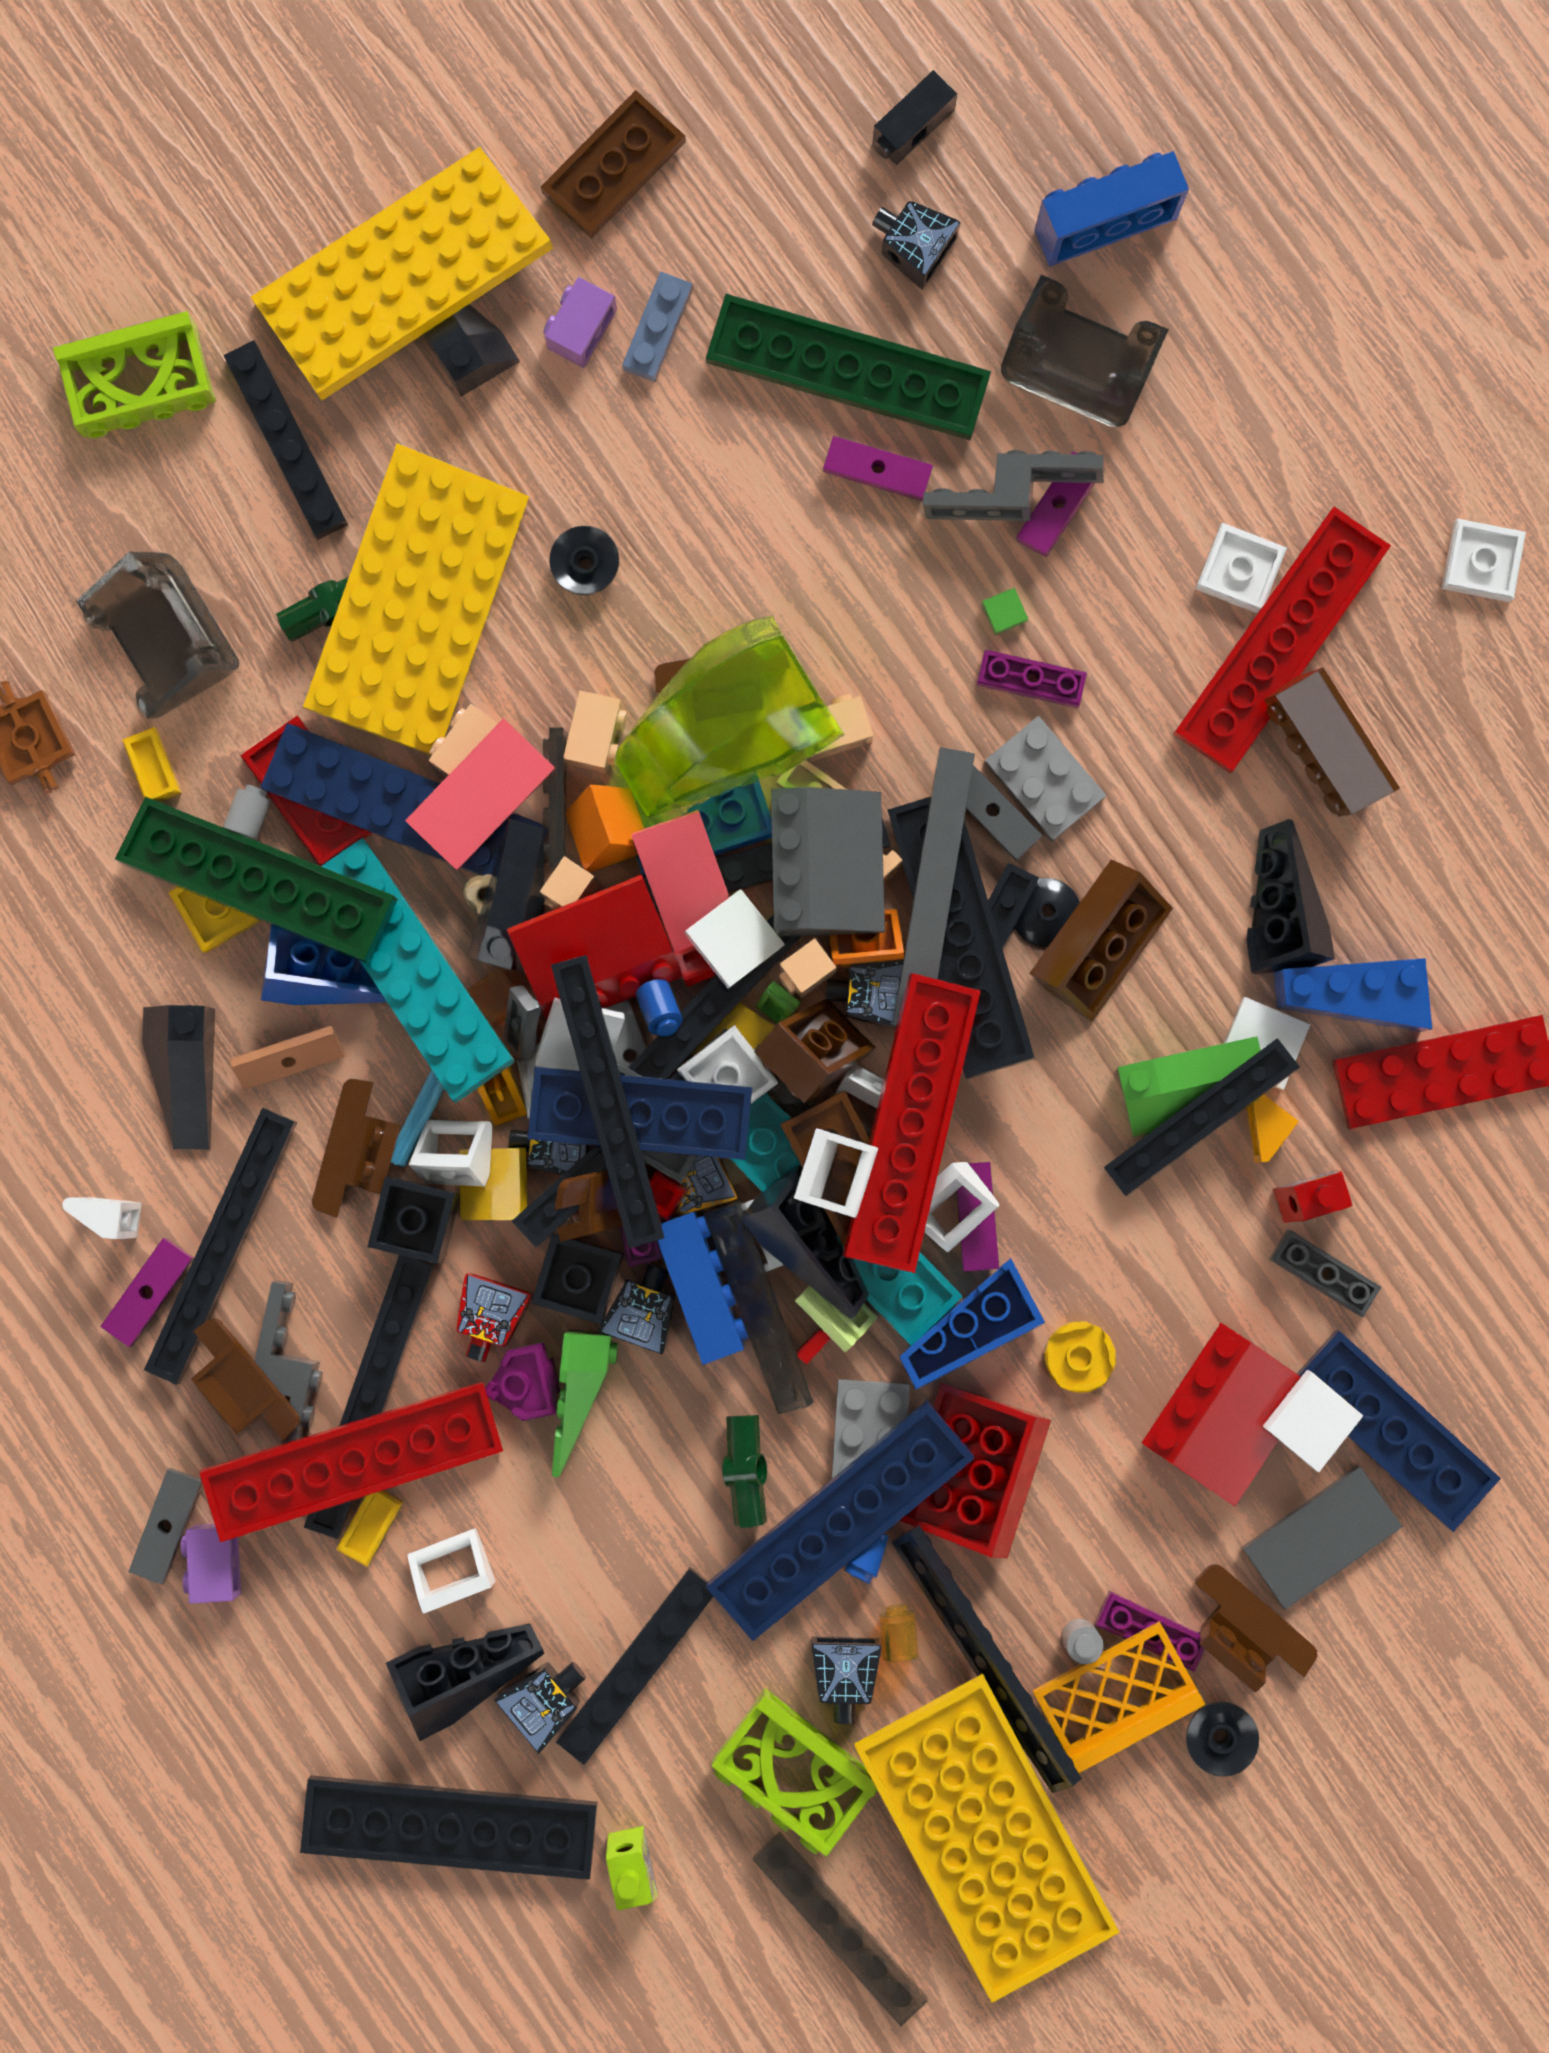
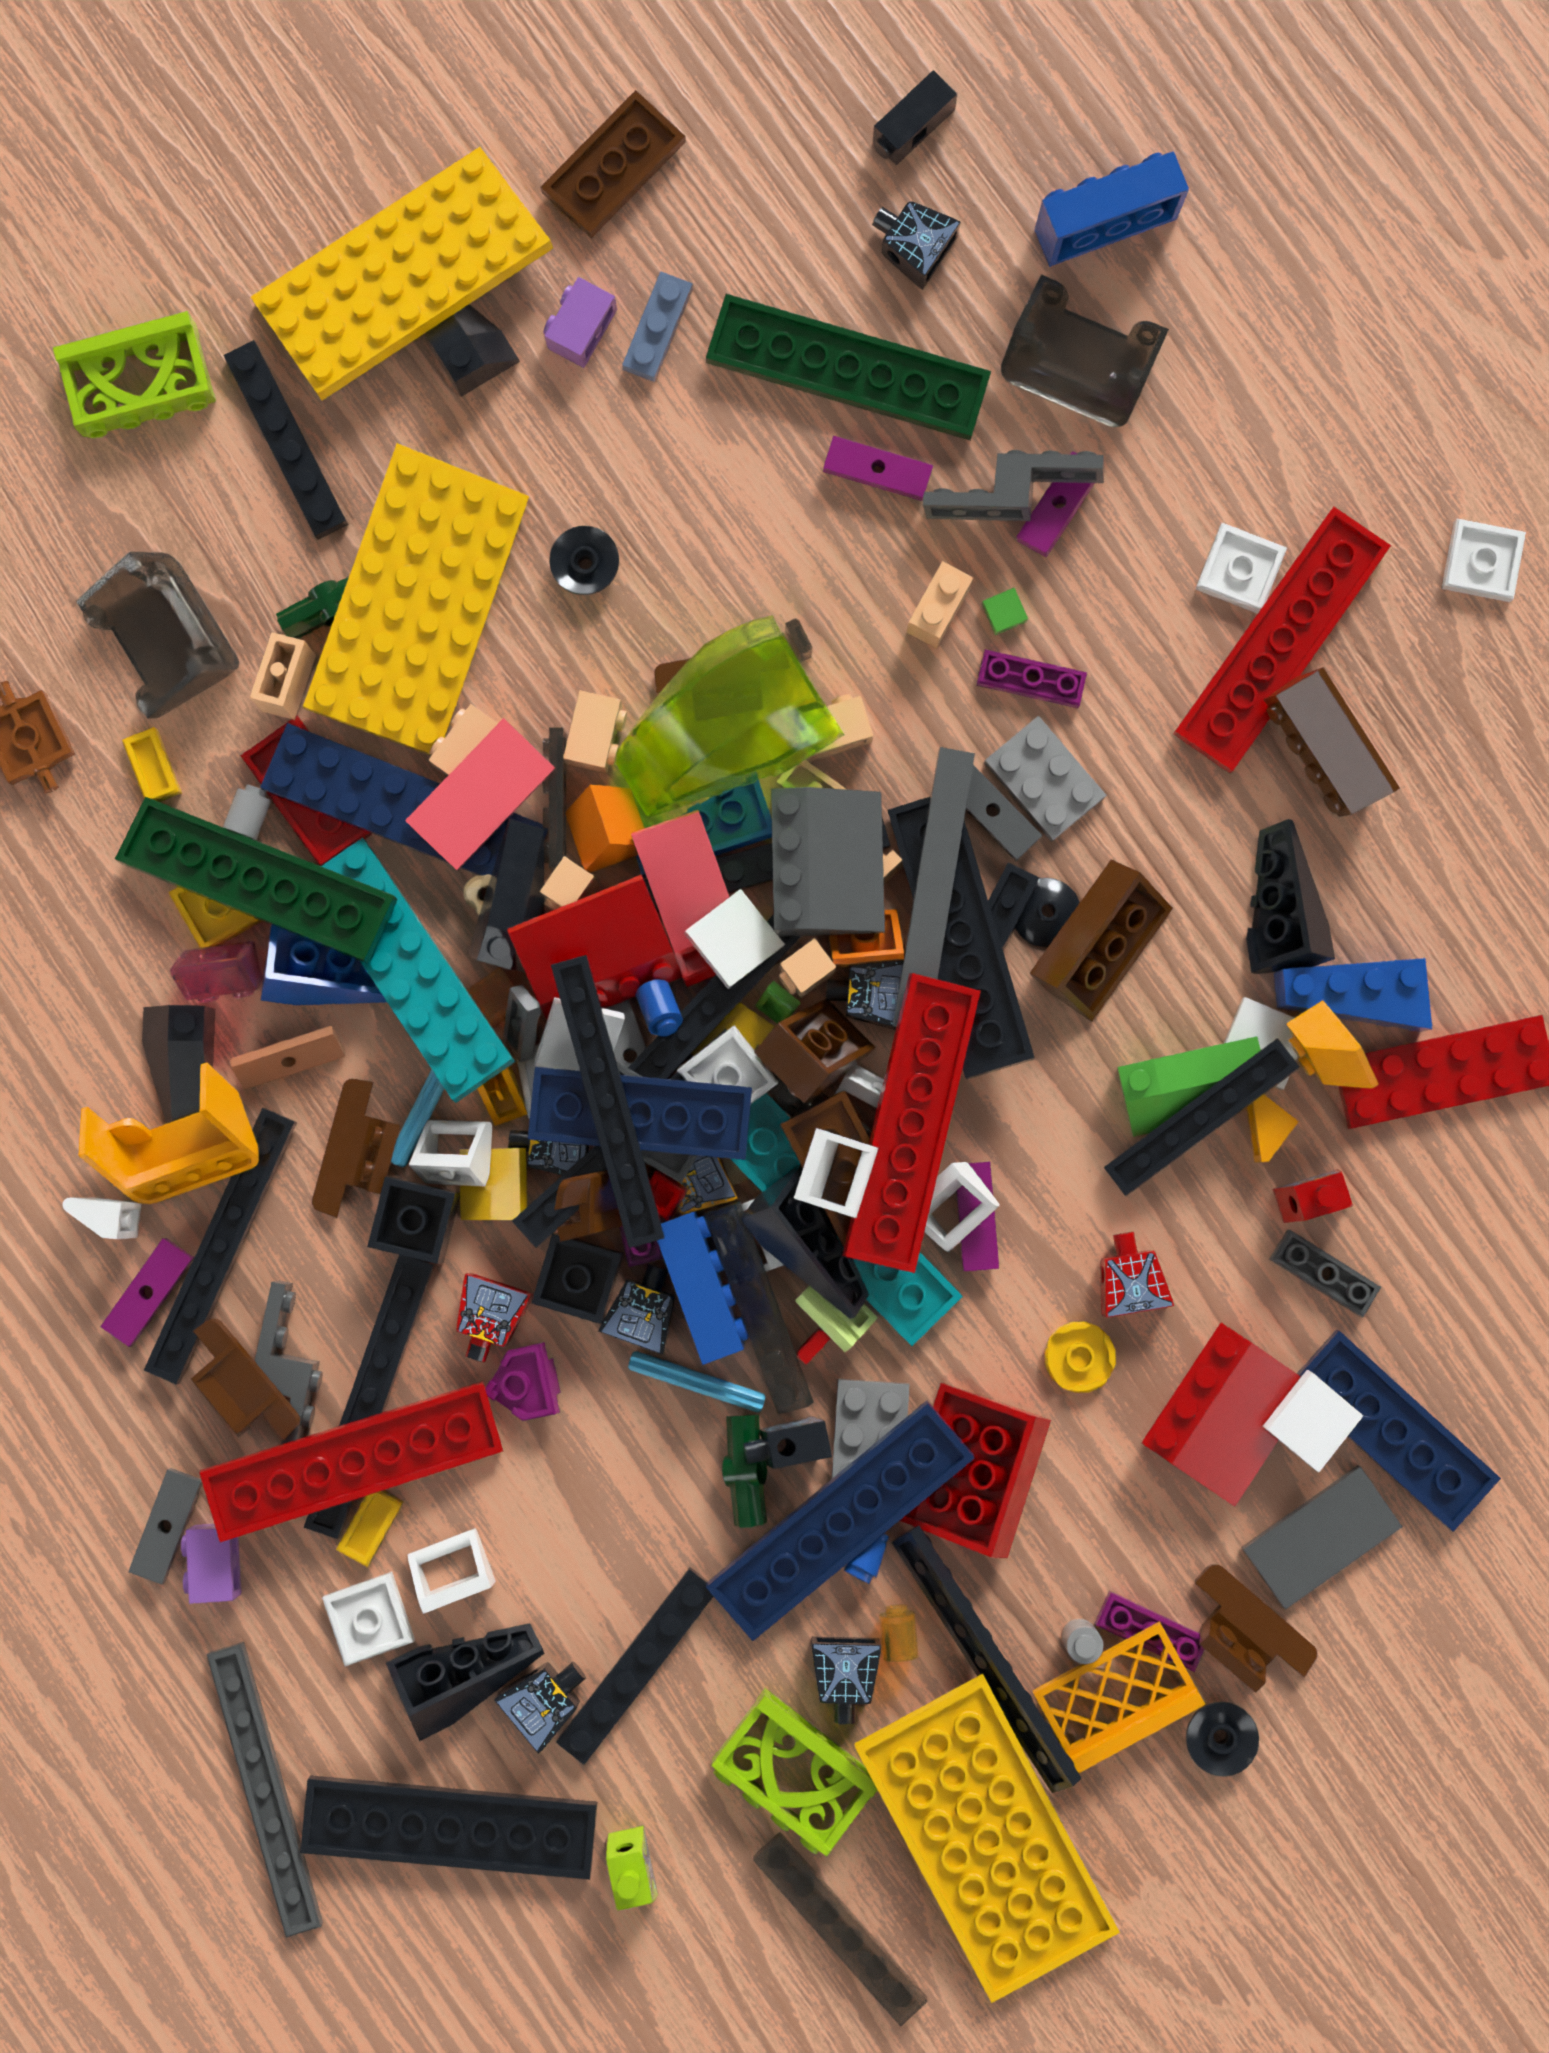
bright green wedge [552,1329,618,1477] -> none
blue wedge [899,1258,1045,1390] -> none
none -> light orange windscreen [78,1062,259,1204]
none -> clear pink slope [170,941,263,1003]
none -> dark grey tile [207,1642,323,1938]
none -> light nougat brick [250,633,316,720]
none -> white tile [322,1572,415,1667]
none -> medium azure axle [628,1351,766,1413]
none -> black torso [743,1416,832,1469]
none -> clear smoke tile [785,618,813,663]
none -> light nougat brick [907,561,973,649]
none -> torso [1100,1231,1174,1318]
none -> light orange slope [1286,1000,1379,1088]

